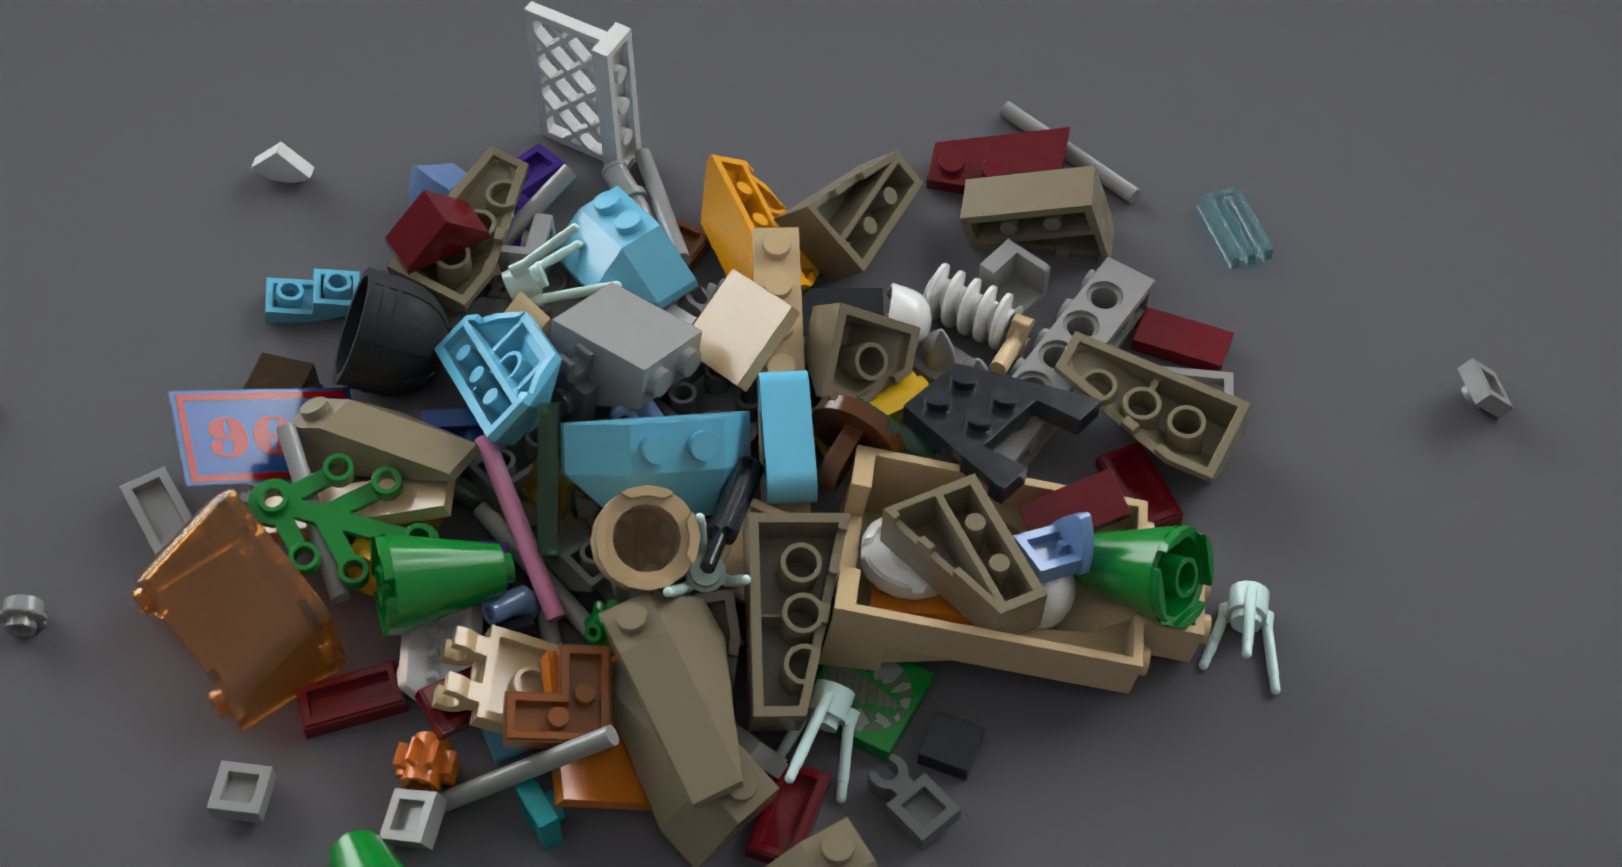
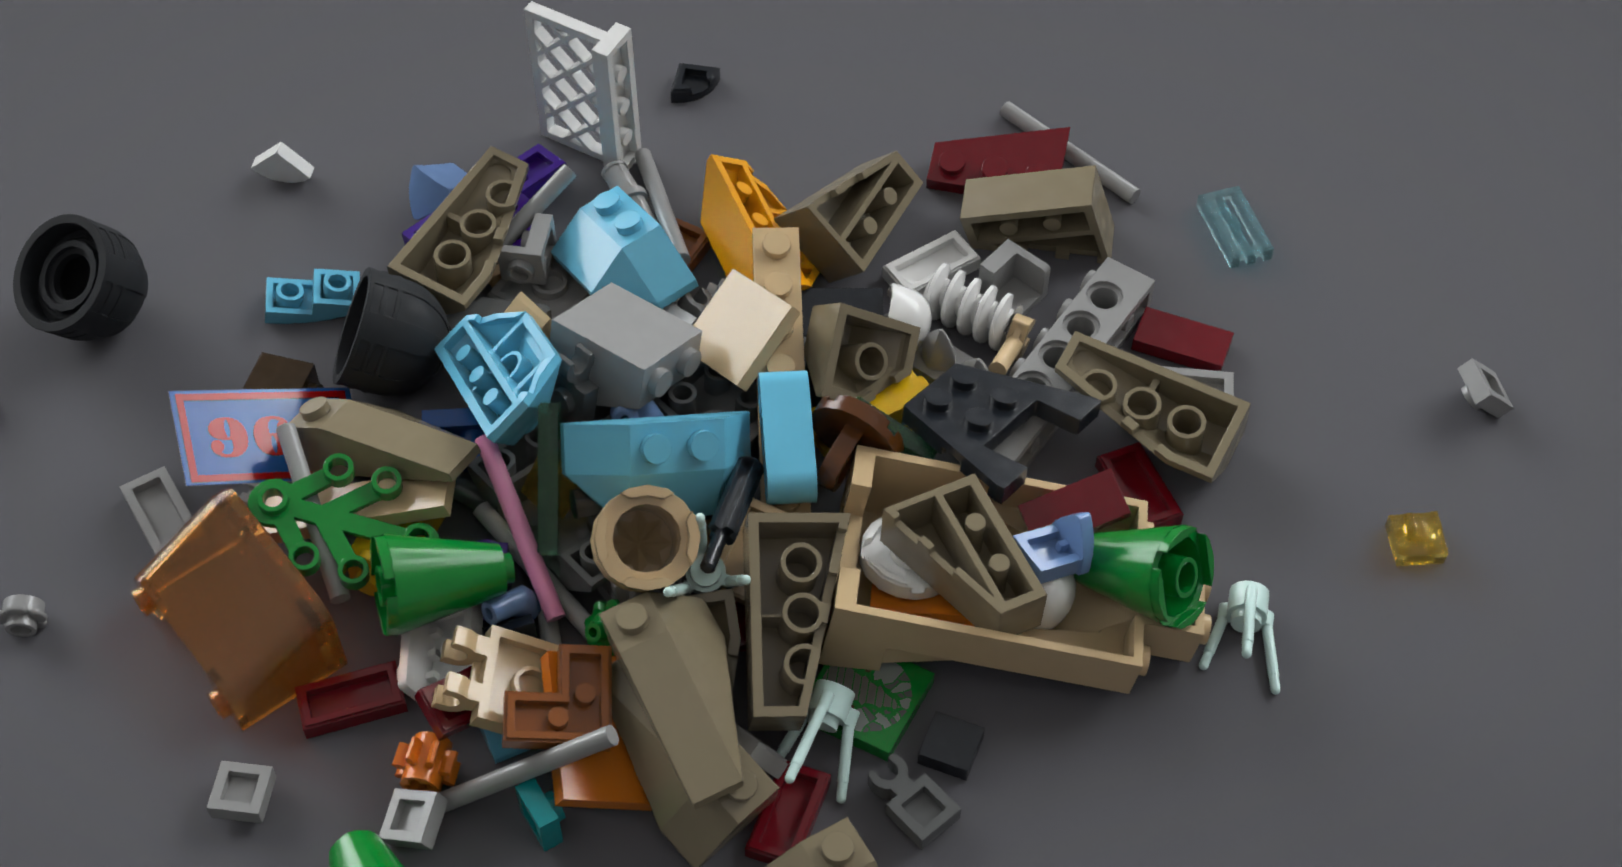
dark red slope [385,190,490,275] -> none
light aqua plant [501,223,622,307] -> none
none -> black piece [13,214,148,341]
none -> black tile [670,63,720,103]
none -> white tile [882,230,981,295]
none -> clear yellow tile [1385,511,1449,566]

